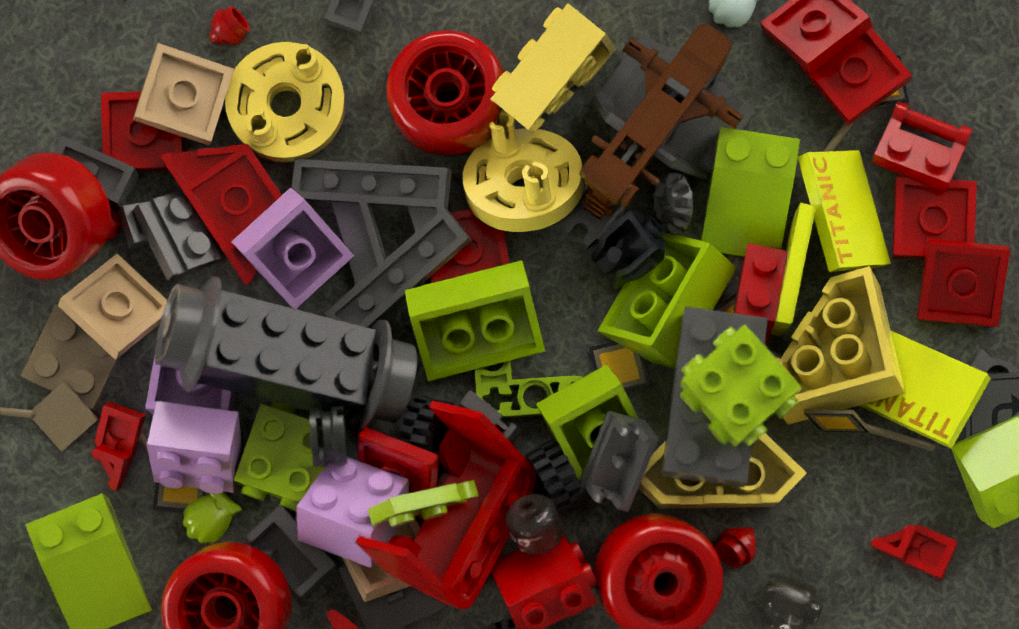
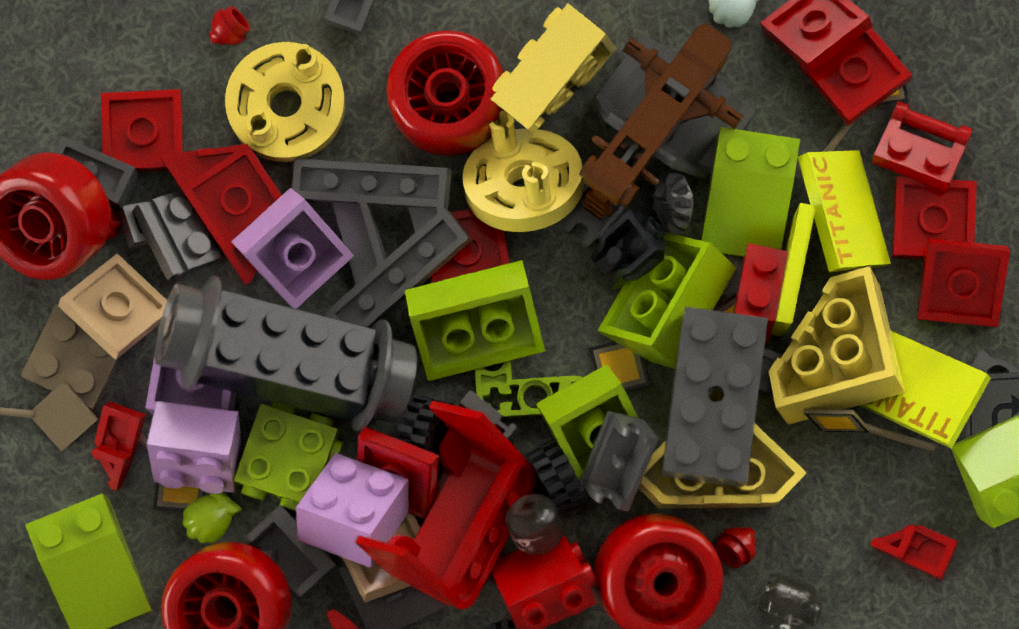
tan plate [133,43,234,145] -> none
pearl dark grey wheel [309,406,347,466] -> none
lime plate [367,480,479,528] -> none
lime brick [679,324,802,448] -> none

